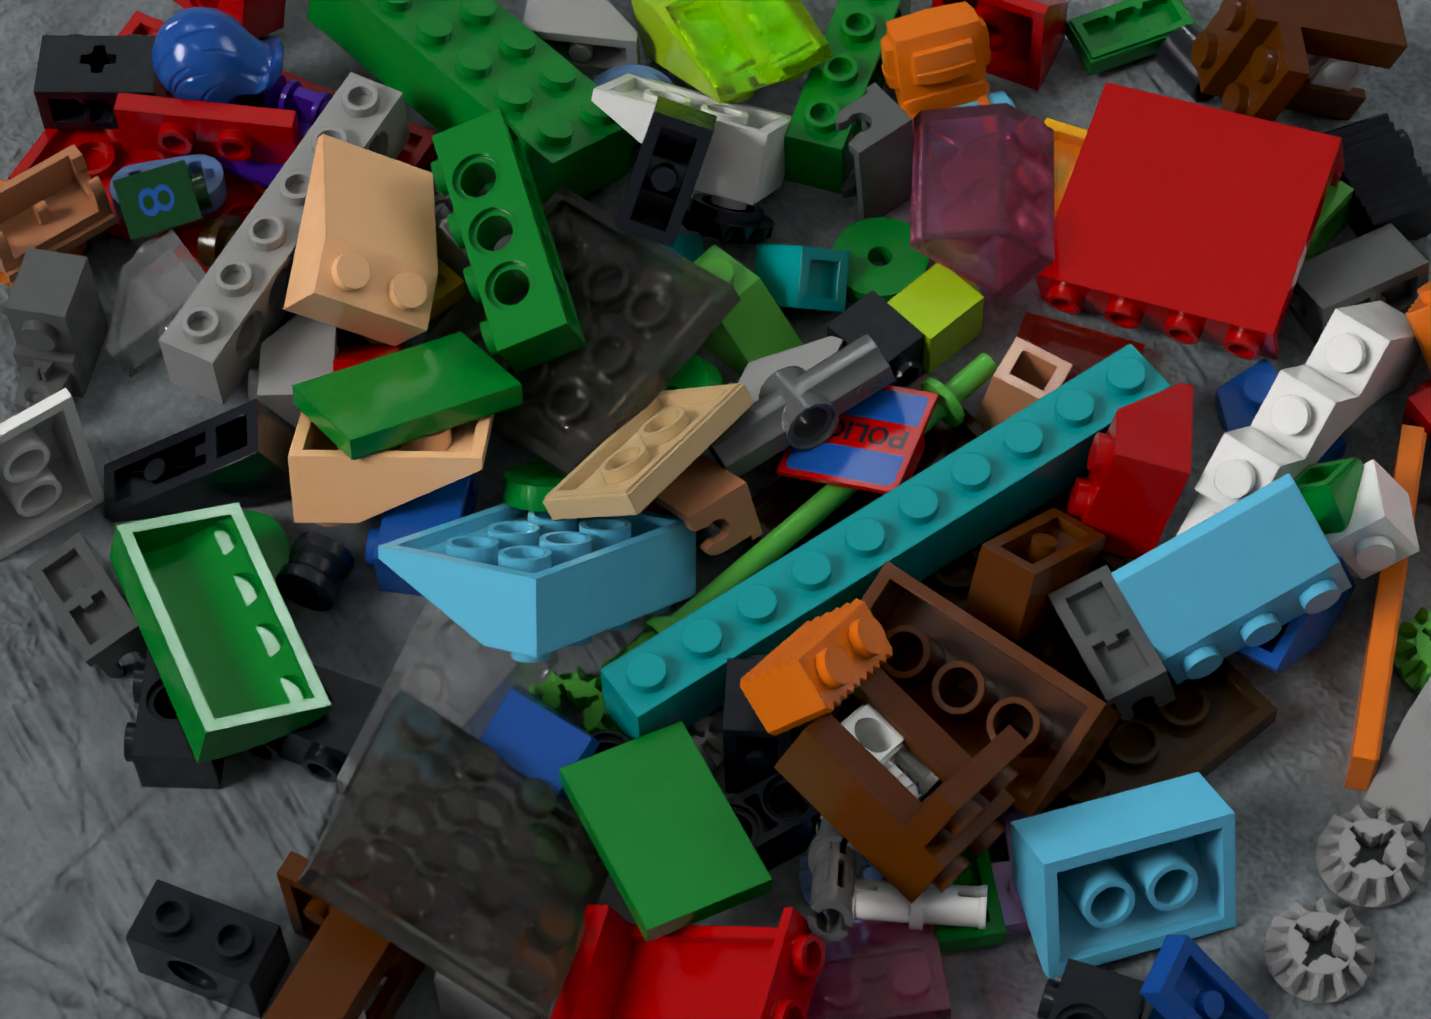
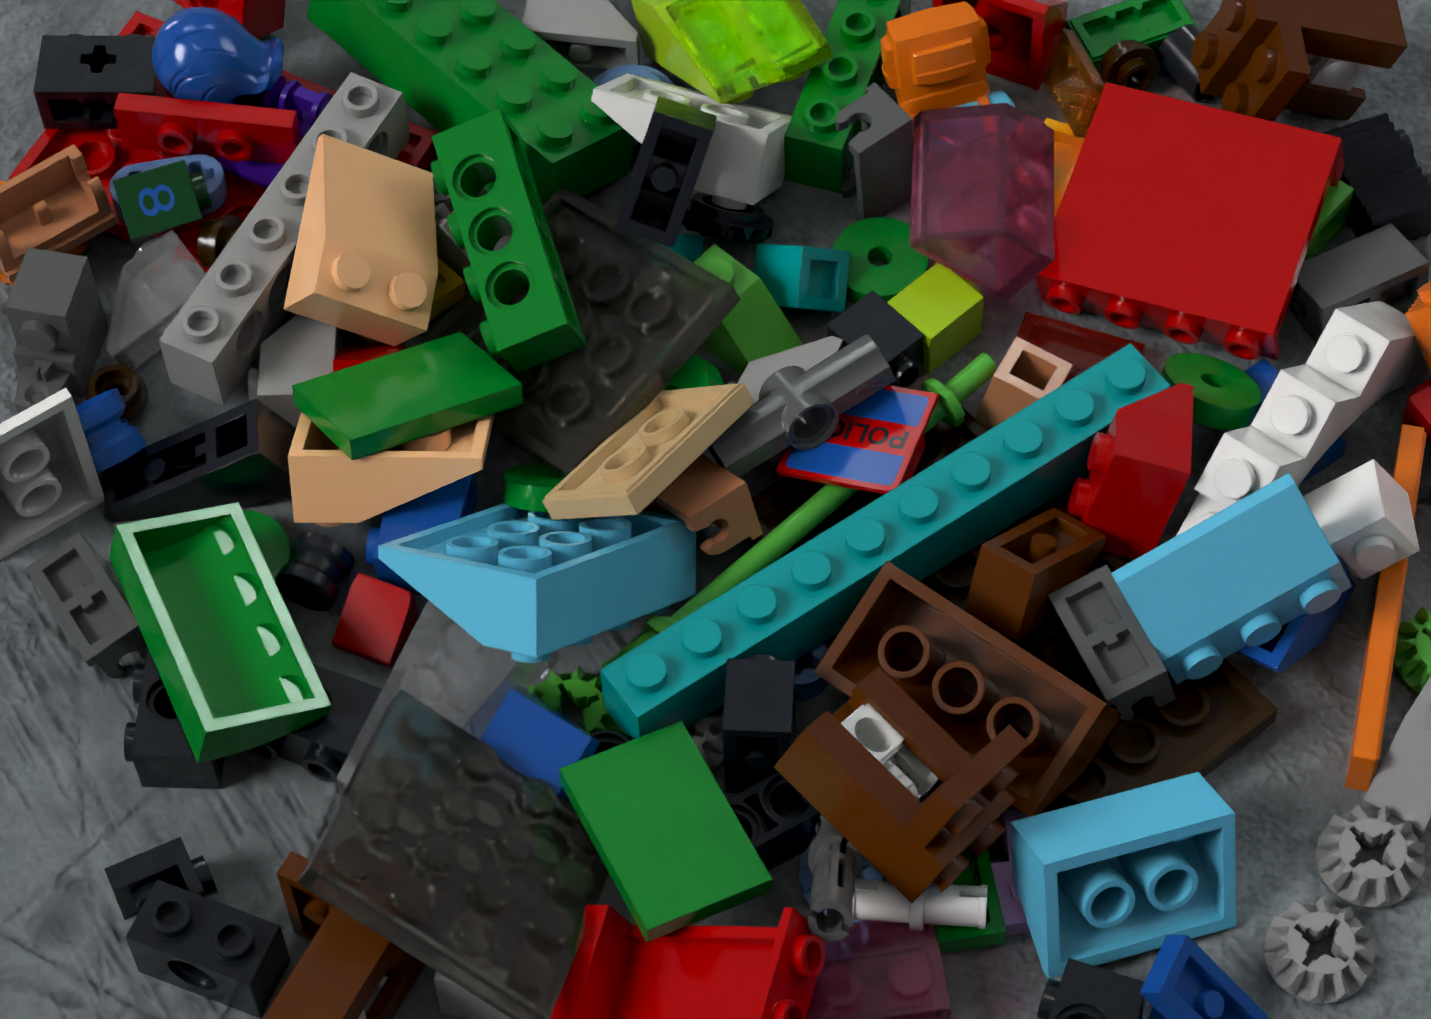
orange brick [740,598,893,736] -> none
green slope [1293,457,1364,534] -> none
none -> blue wheel [76,388,147,473]
none -> dark brown plate [85,364,148,422]
none -> black bracket [104,837,218,920]
none -> red slope [332,573,419,668]
none -> clear orange slope [1044,28,1105,138]
none -> dark brown plate [1101,40,1160,91]
none -> green piece [1160,353,1261,430]

